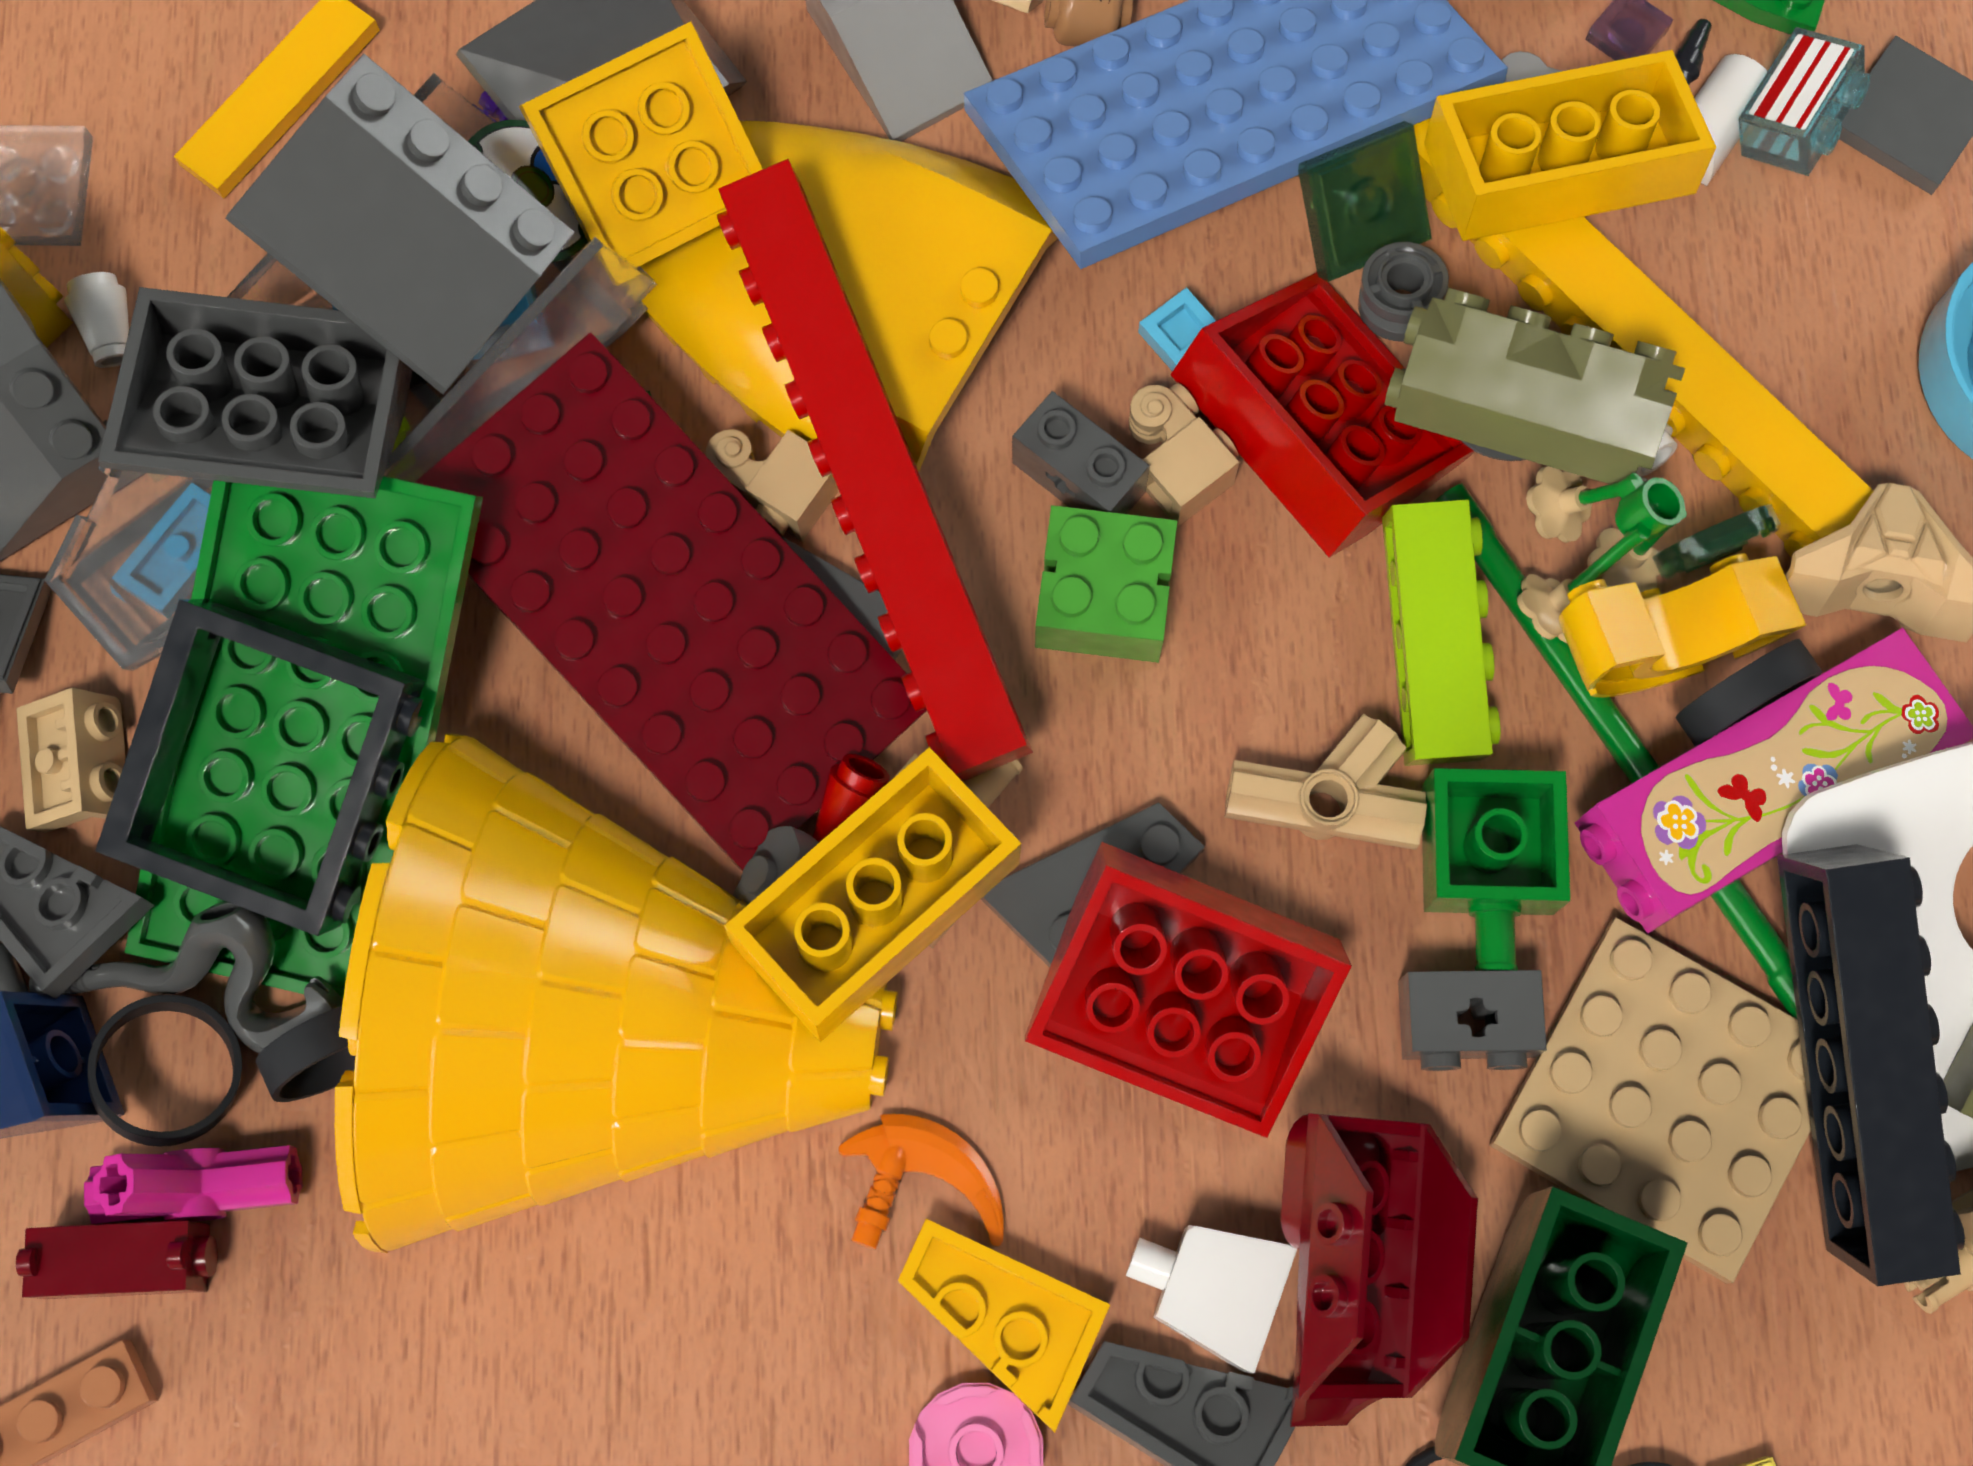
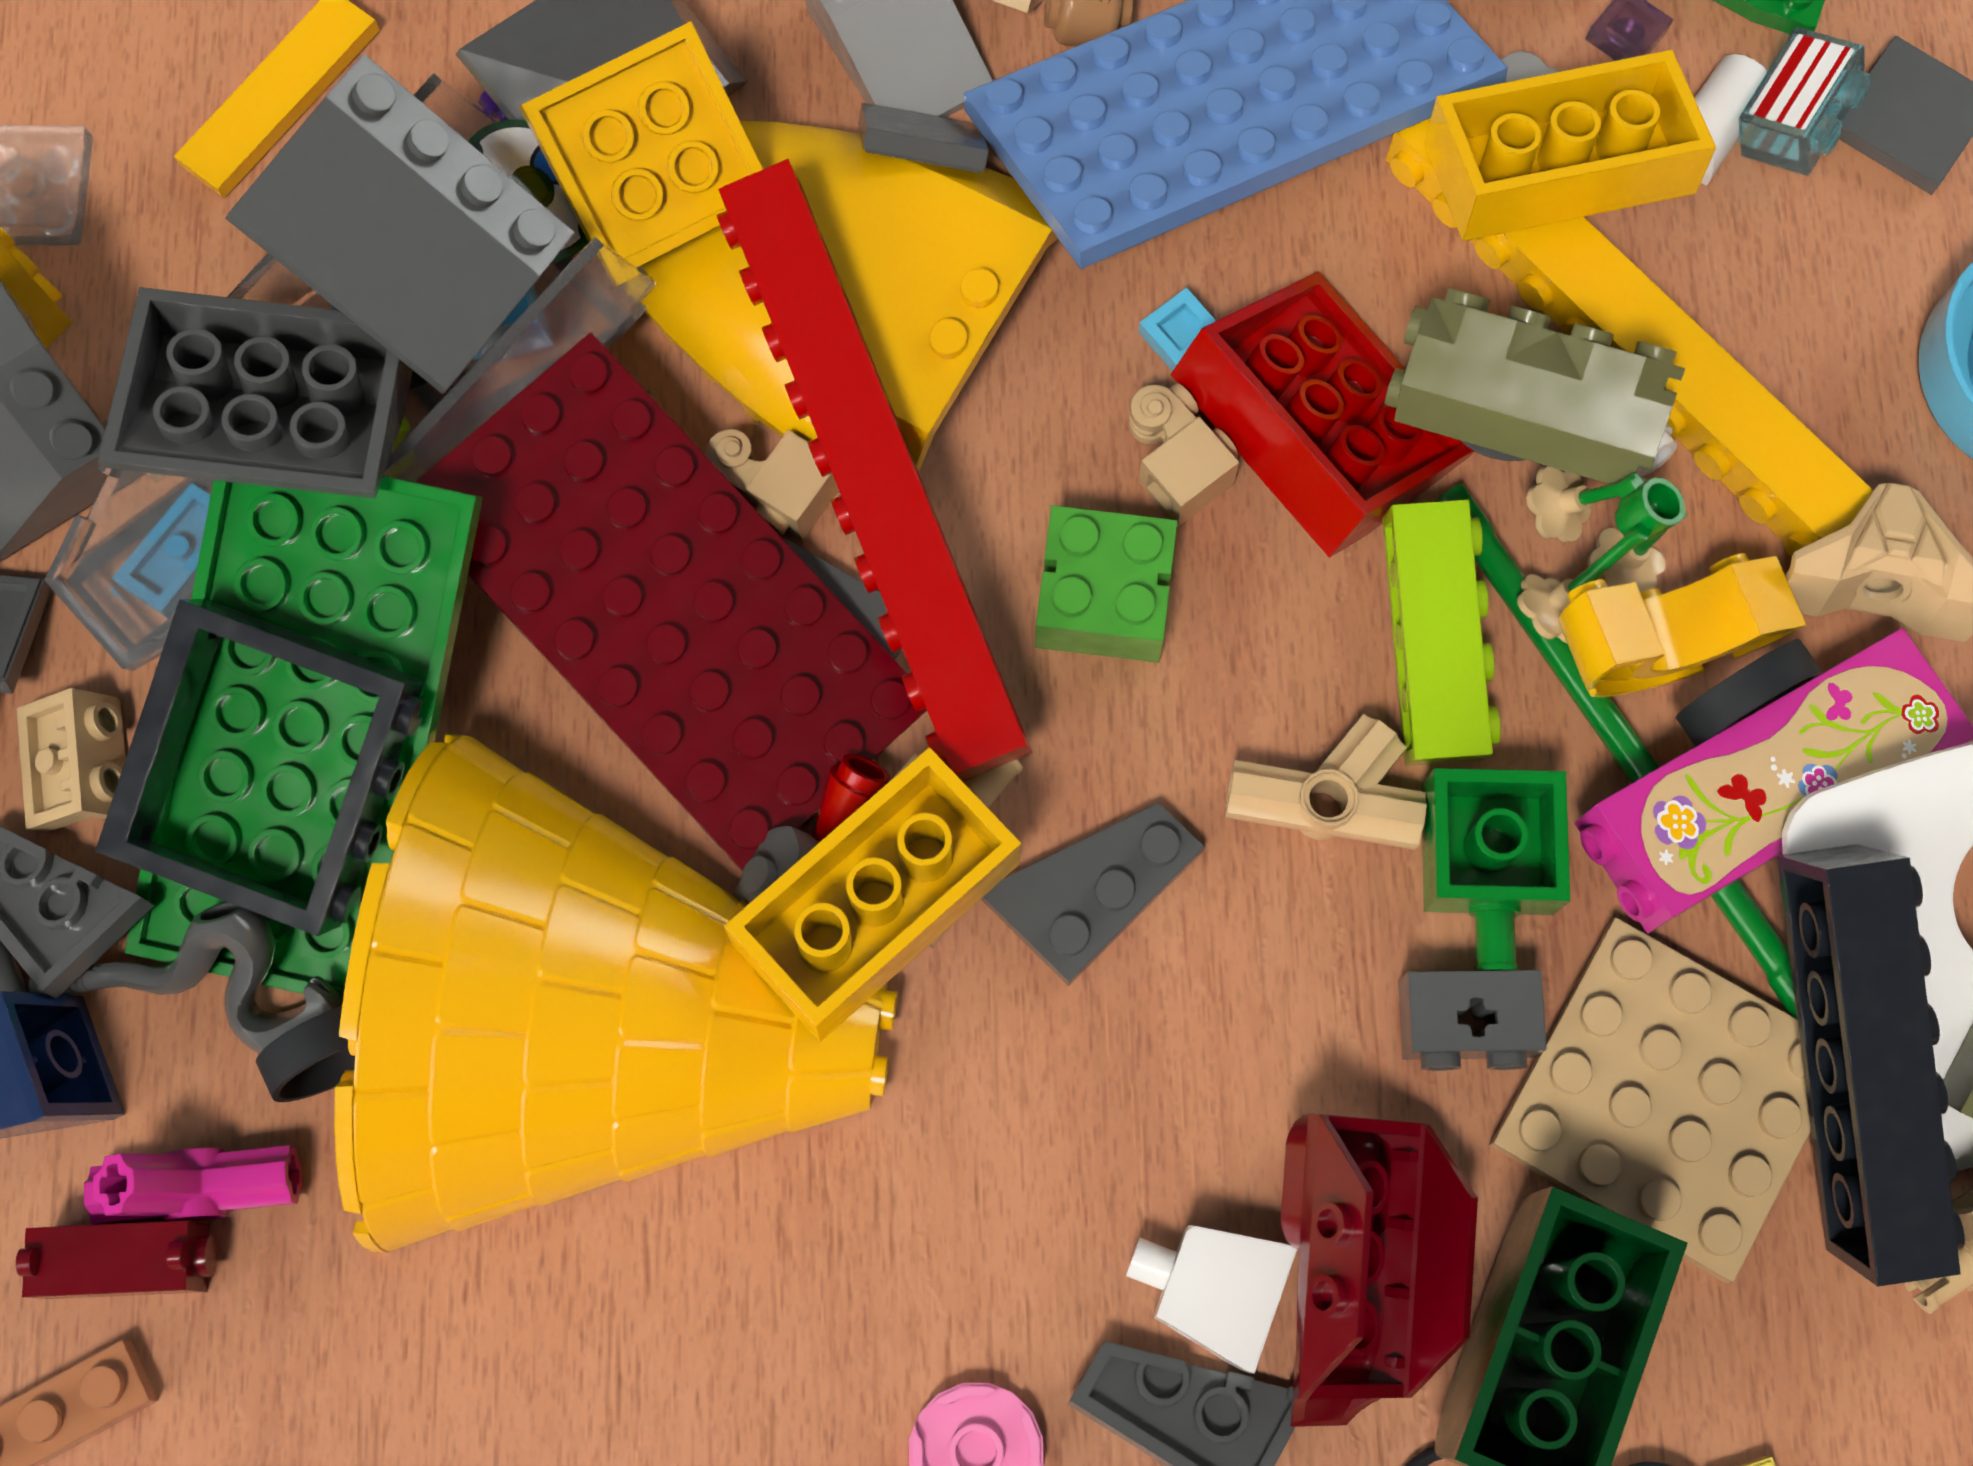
white cone [64,272,129,368] -> none
black tyre [88,995,242,1147] -> none
orange piece [838,1114,1004,1250] -> none
yellow wing [898,1219,1110,1433] -> none
dark grey brick [1012,391,1150,514] -> none
red slope [1025,842,1352,1138] -> none
clear green tile [1298,121,1432,282] -> none
dark grey wheel [1358,242,1449,342] -> none
clear green tile [1652,504,1781,580] -> none
black piece [1674,19,1712,85] -> none
none -> dark grey tile [858,103,989,173]

